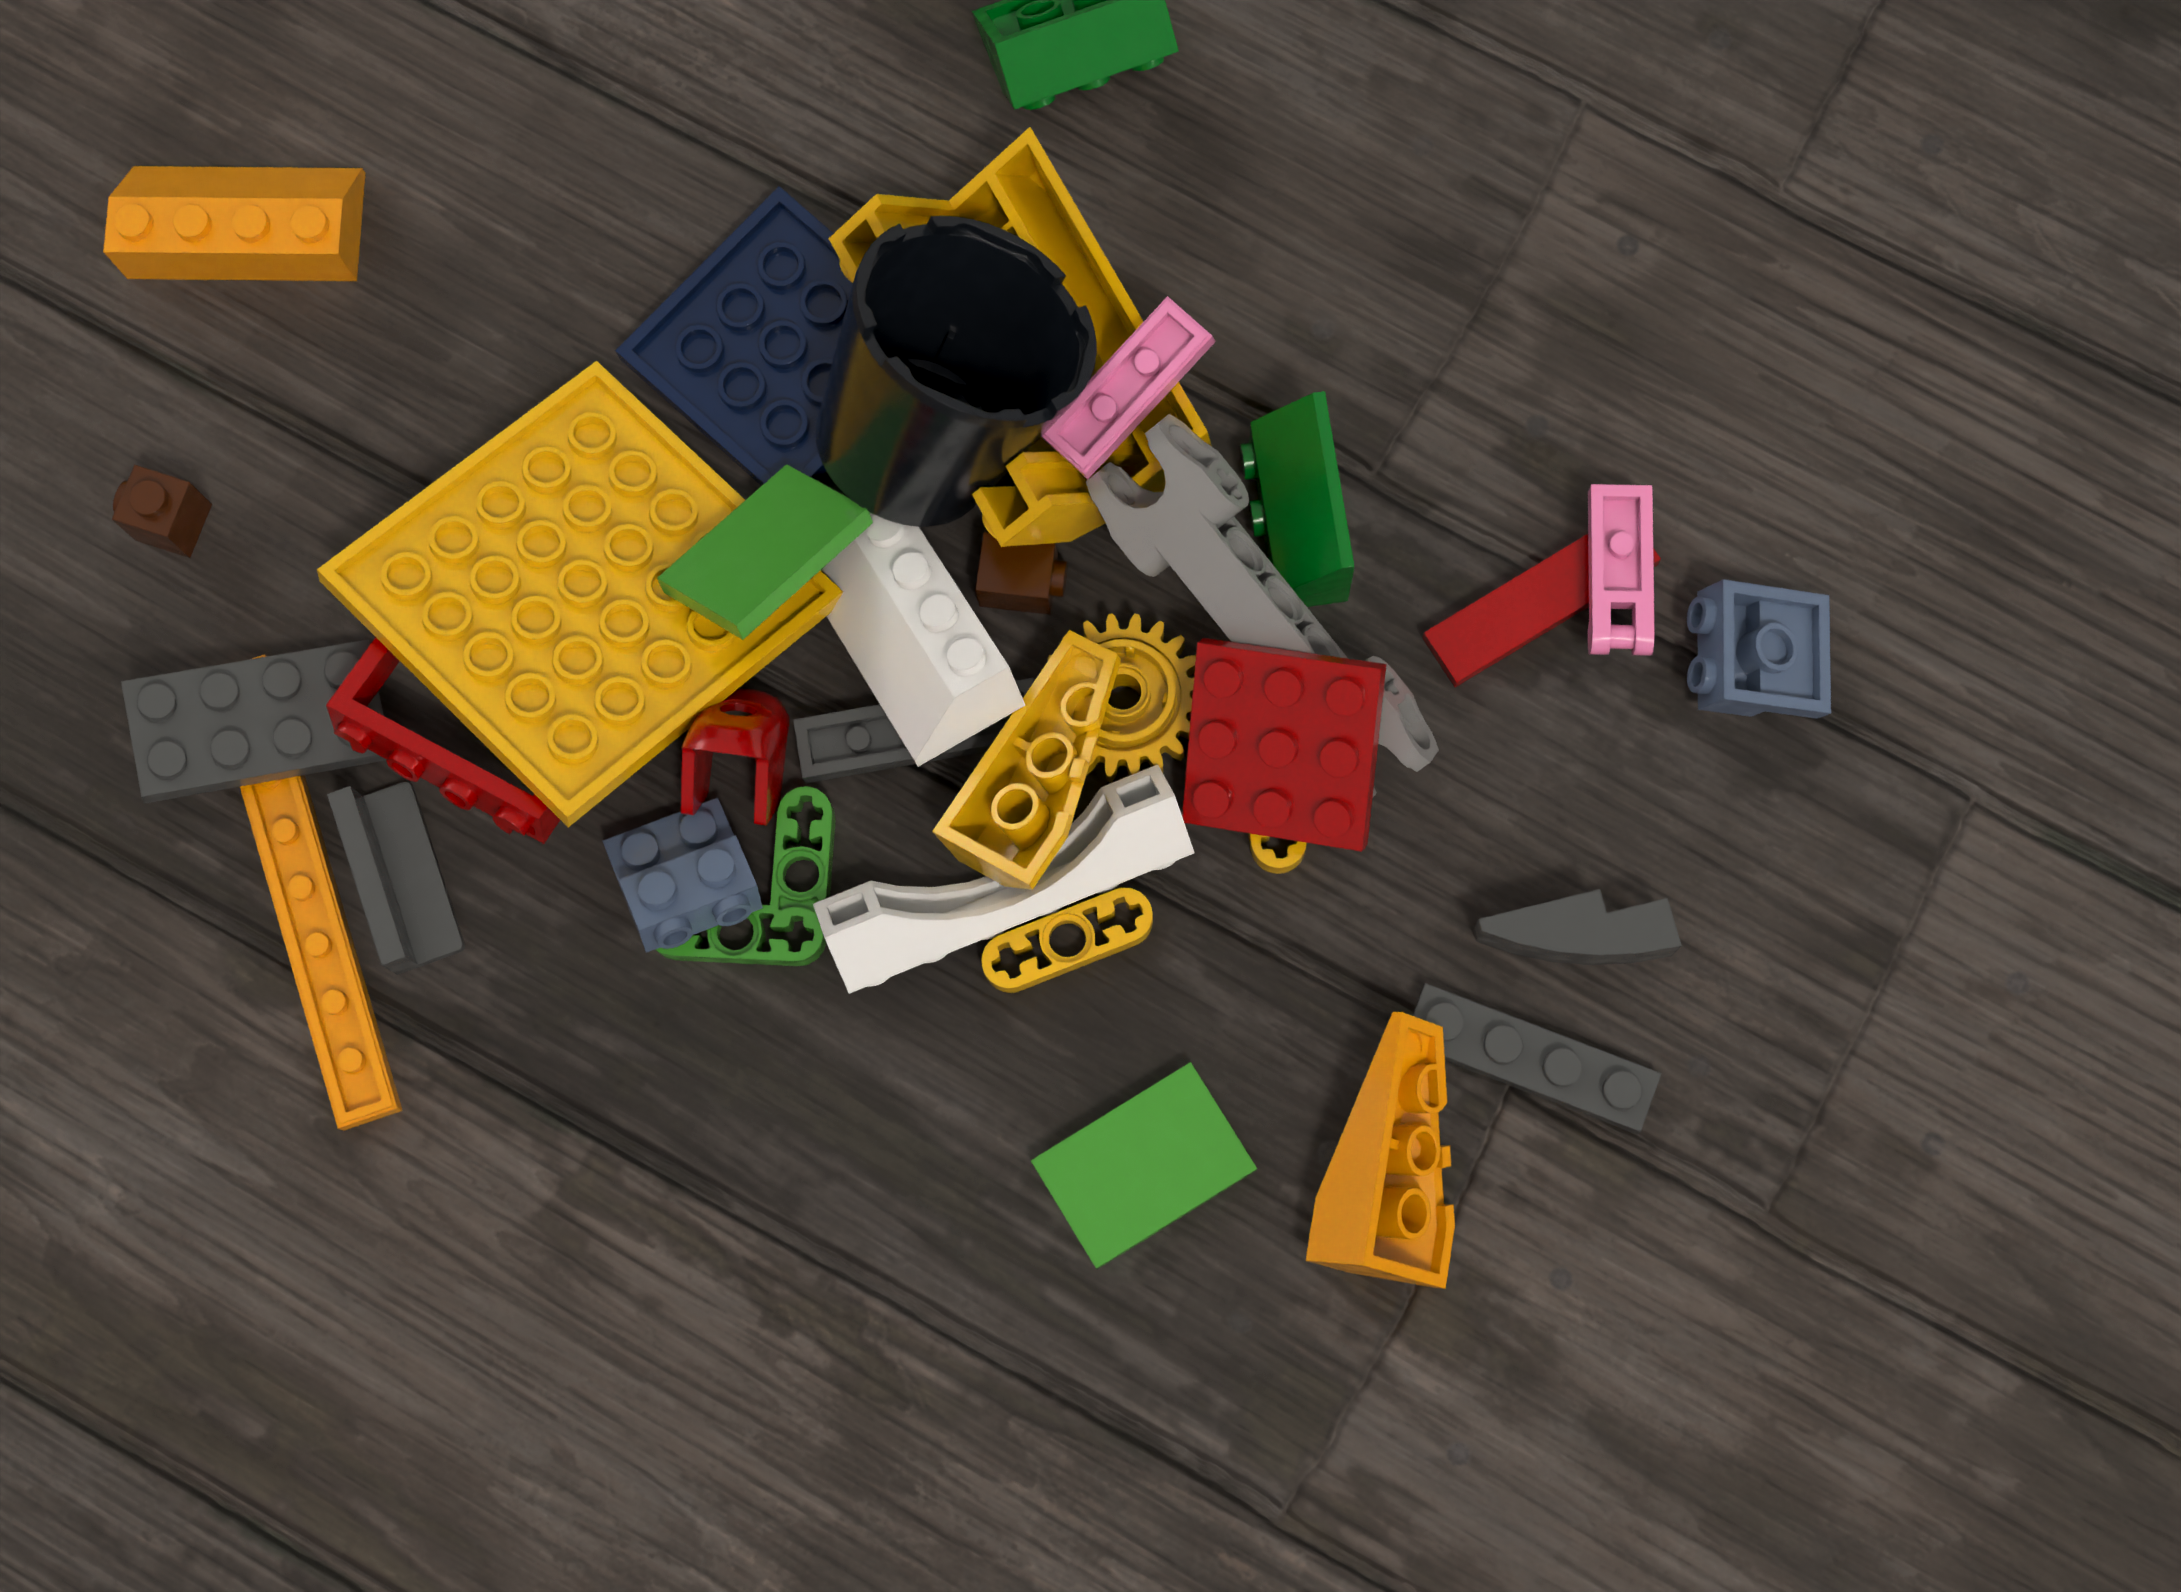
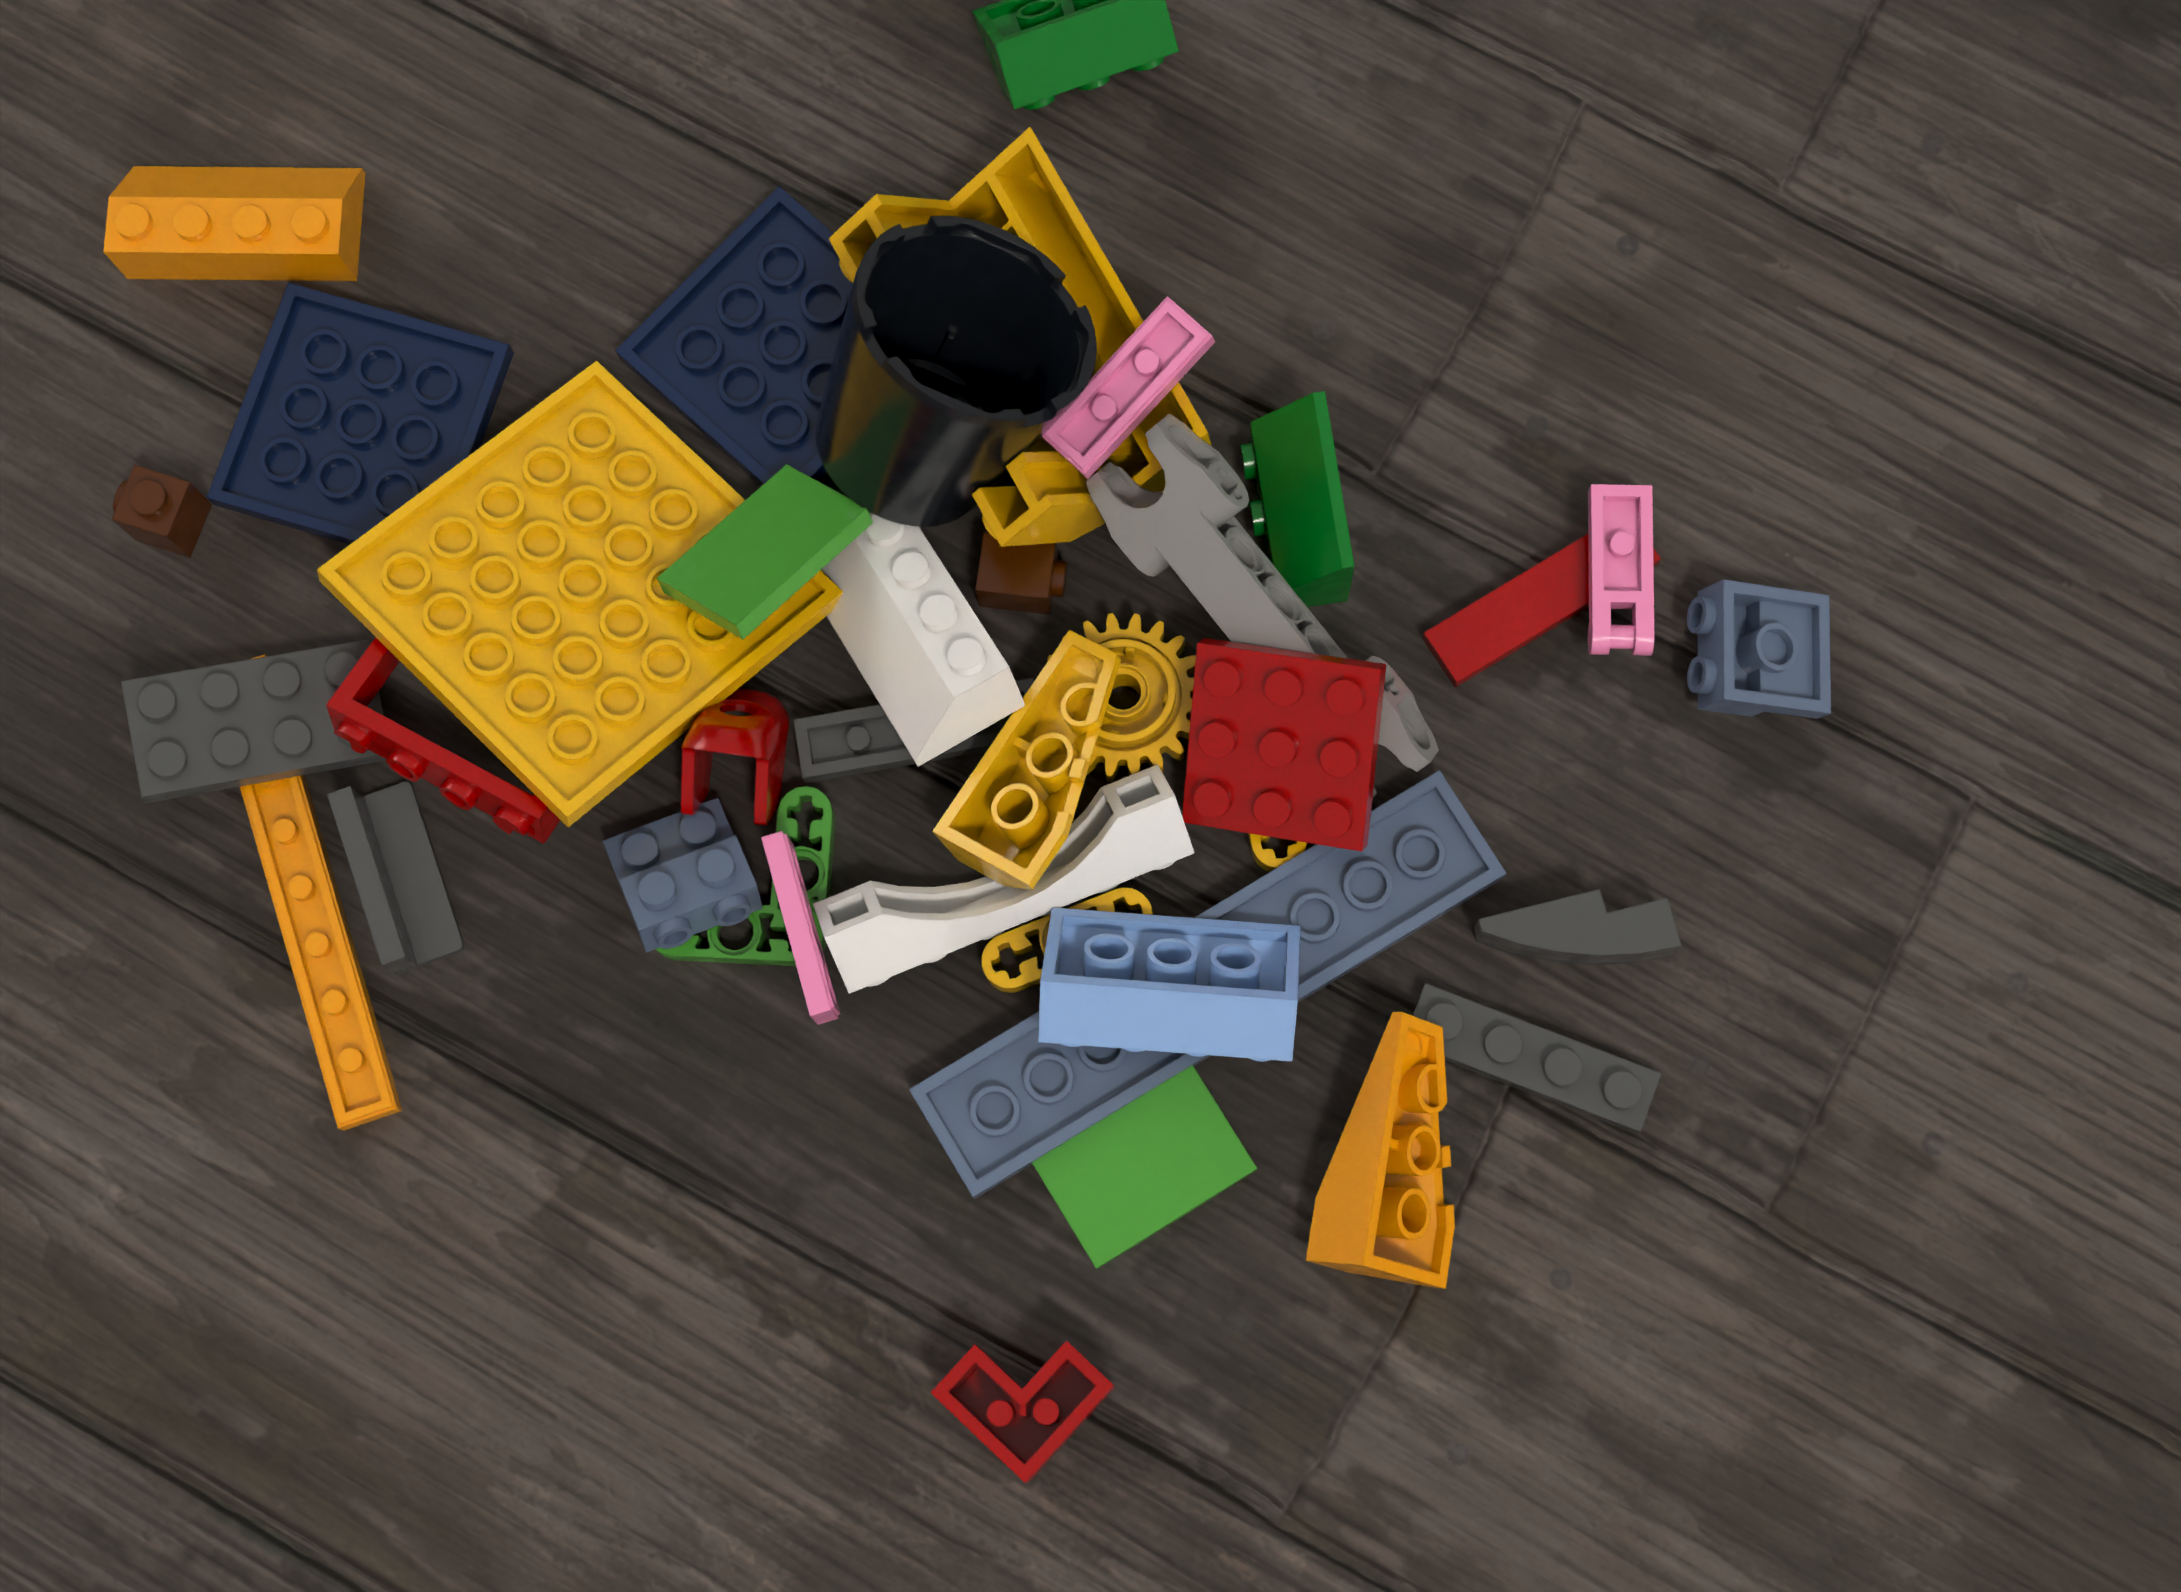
none -> dark blue plate [206,282,514,545]
none -> bright pink tile [761,831,840,1025]
none -> sand blue plate [909,770,1507,1199]
none -> red brick [930,1340,1116,1483]
none -> light blue slope [1038,907,1301,1062]

